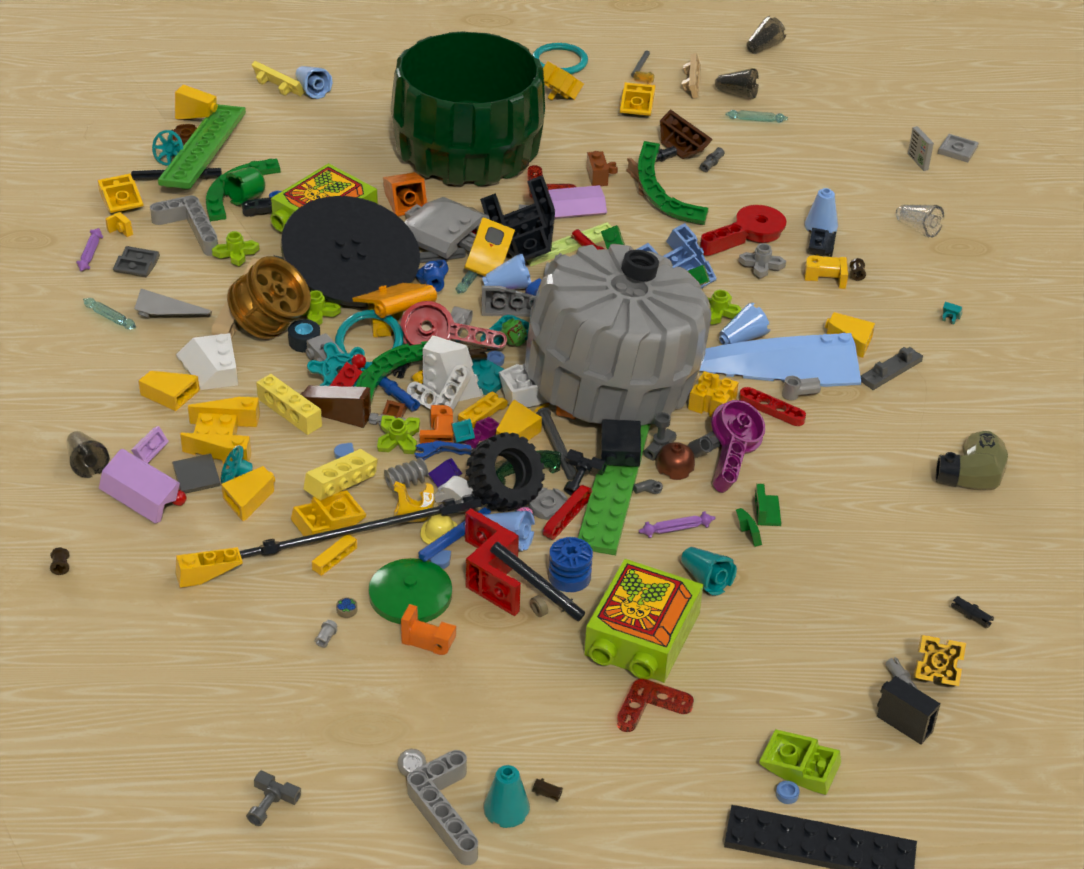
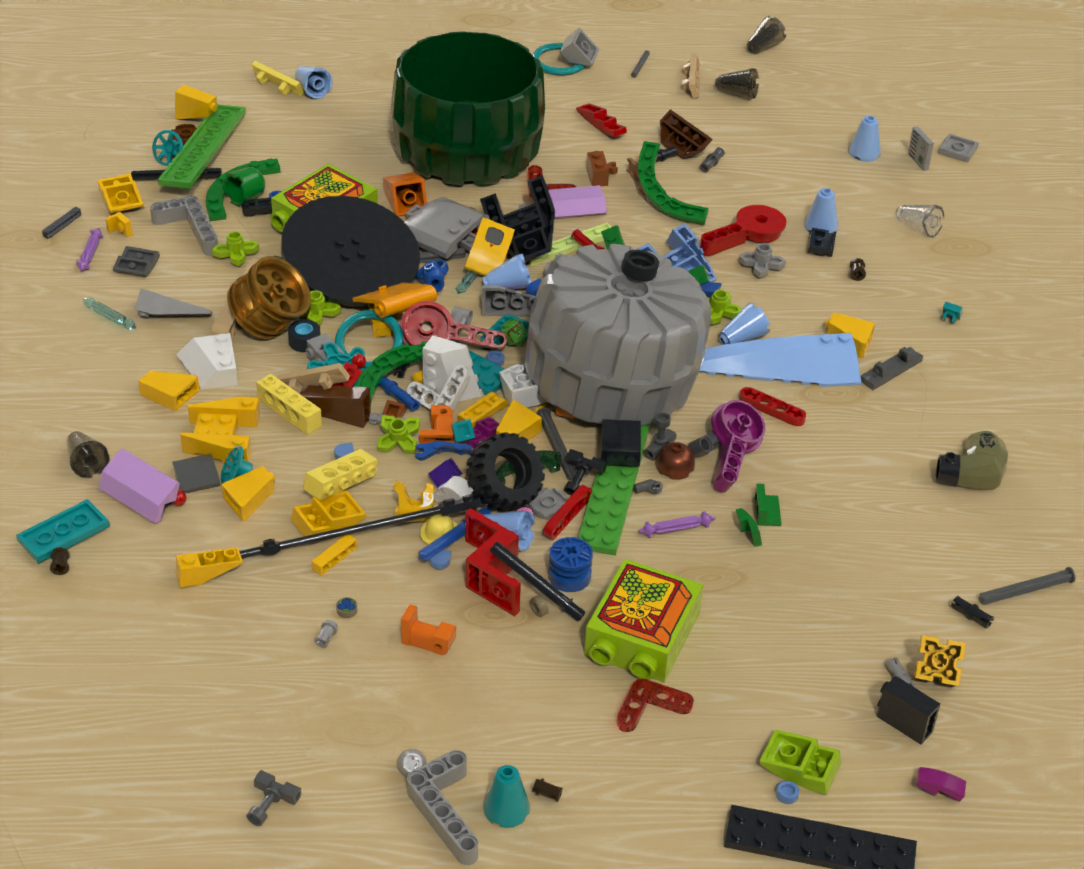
lavender plate [131,426,169,463] -> none
green dish [369,558,452,624] -> none
light grey piece [384,458,429,492] -> none
dark brown pin [468,348,487,360] -> none
yellow brick [543,61,584,100] -> none
yellow slope [620,82,655,116] -> none
clear yellow pin [634,71,654,84] -> none
teal cone [681,547,737,596] -> none
yellow brick [688,371,739,417] -> none
clear light blue wheel [725,110,788,123] -> none
light grey piece [782,376,821,400] -> none
yellow piece [804,255,848,289] -> none
none -> teal plate [16,499,110,563]
none -> black axle [42,207,82,239]
none -> tan hinge [277,363,350,394]
none -> light grey slope [560,28,599,66]
none -> red slope [576,103,627,137]
none -> blue slope [701,282,722,298]
none -> light blue cone [849,115,881,162]
none -> magenta slope [915,767,966,802]
none -> dark grey axle [979,567,1076,605]

